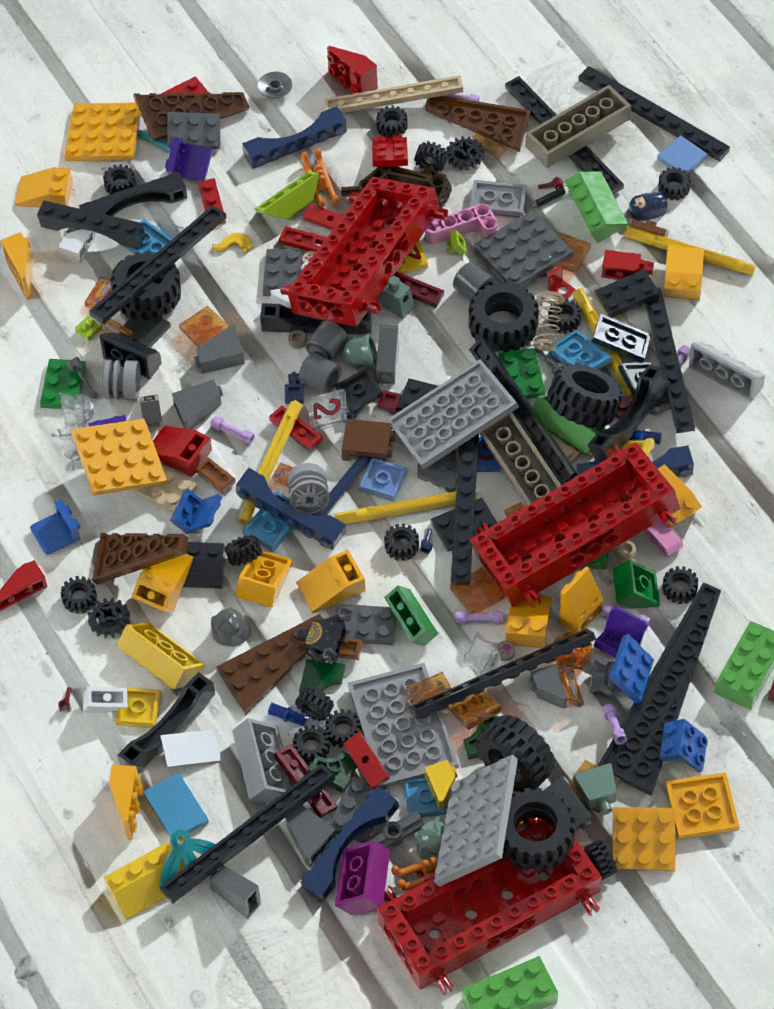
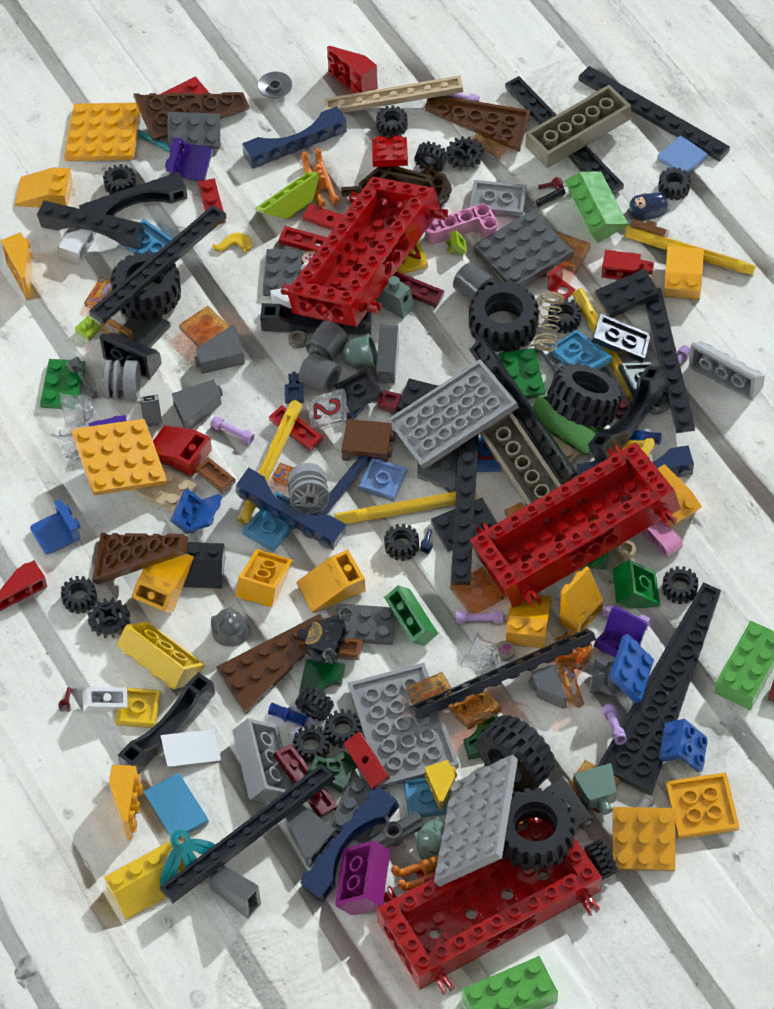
black tyre [224,535,263,566] -> none

